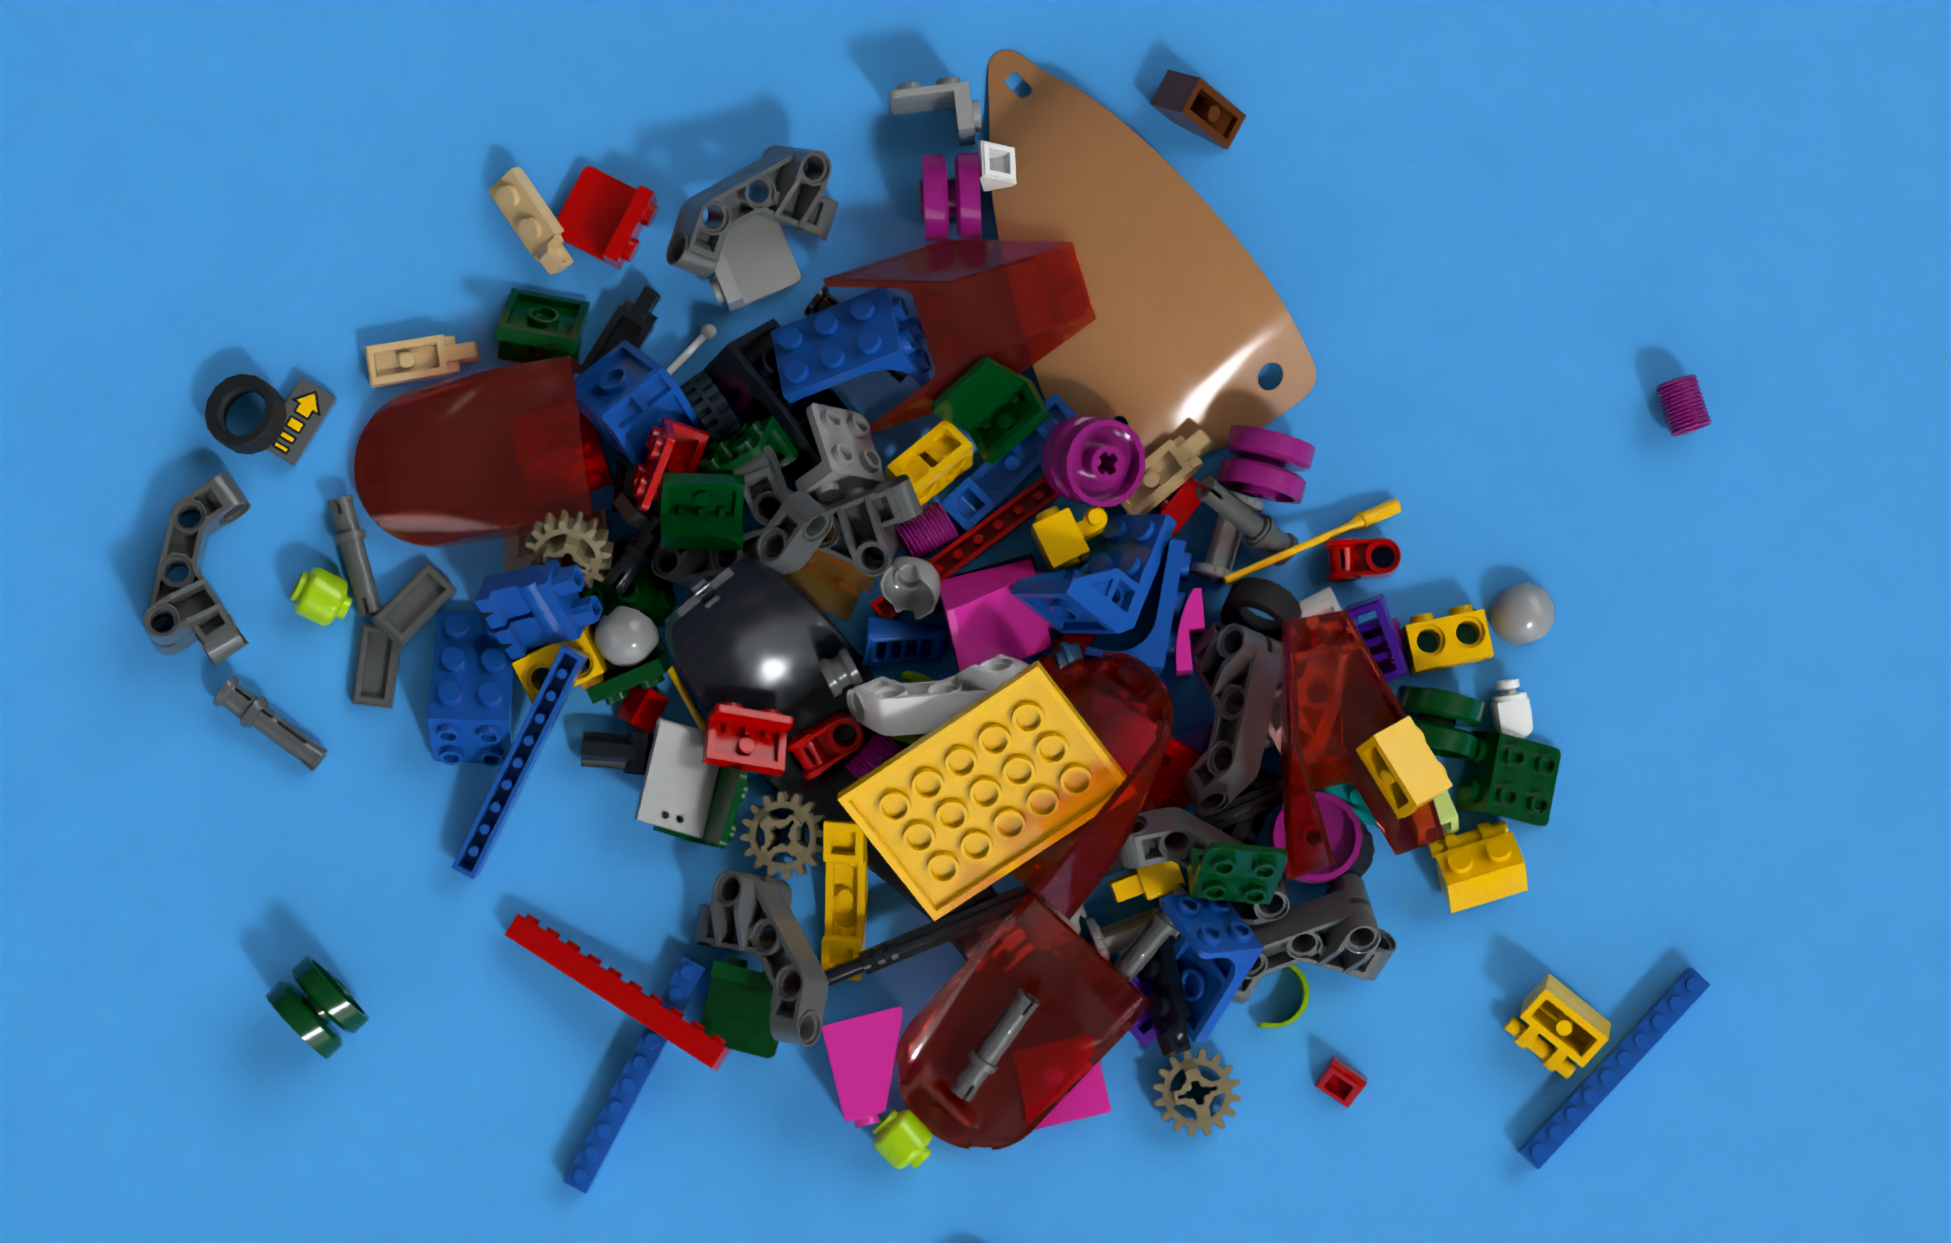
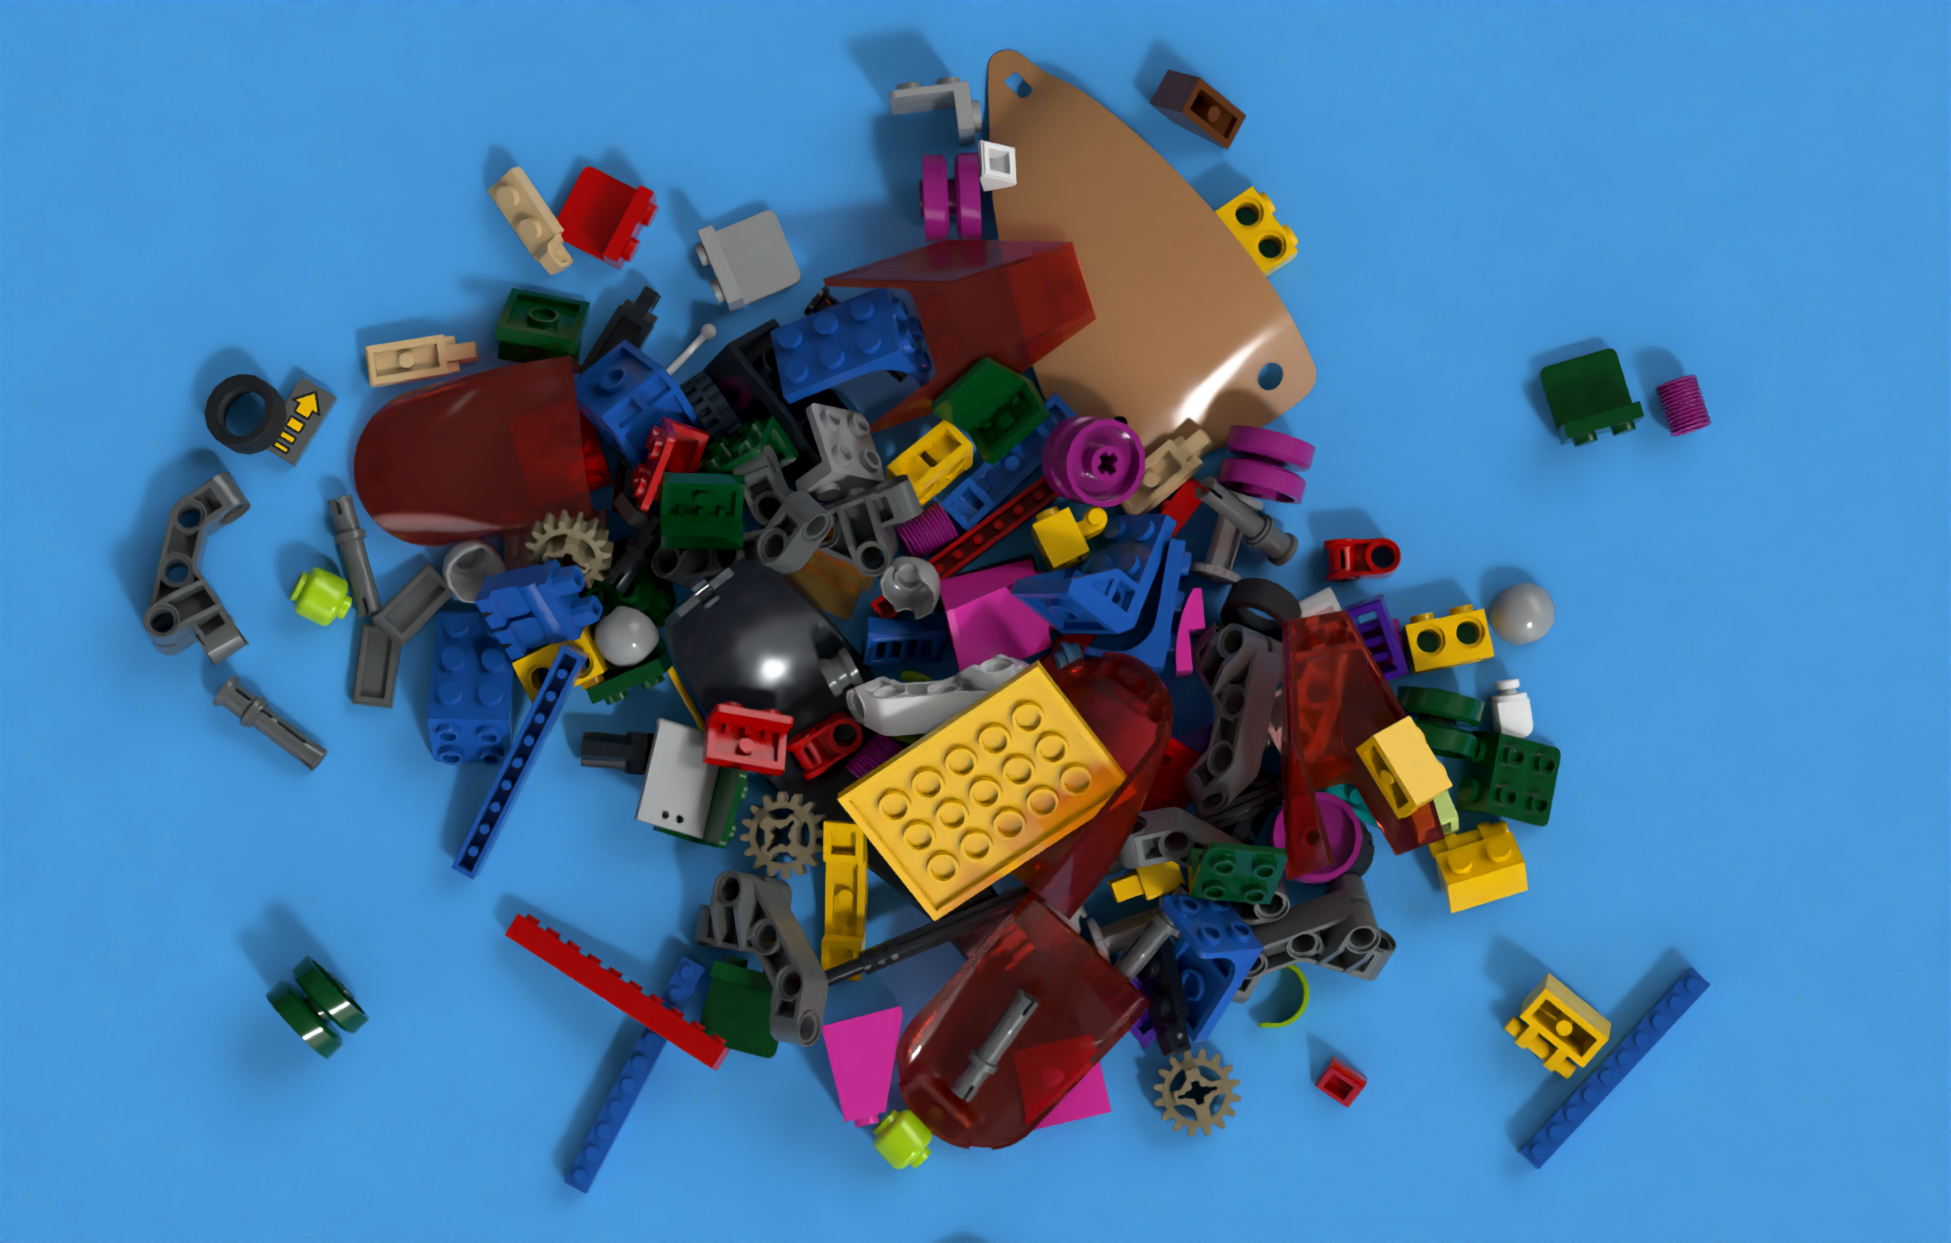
red slope [615,684,669,733] -> none
dark grey connector [666,145,839,278] -> none
yellow piece [1223,498,1401,584] -> none
none -> light grey hair [442,539,507,604]
none -> yellow brick [1215,186,1299,278]
none -> dark green bracket [1540,348,1644,447]

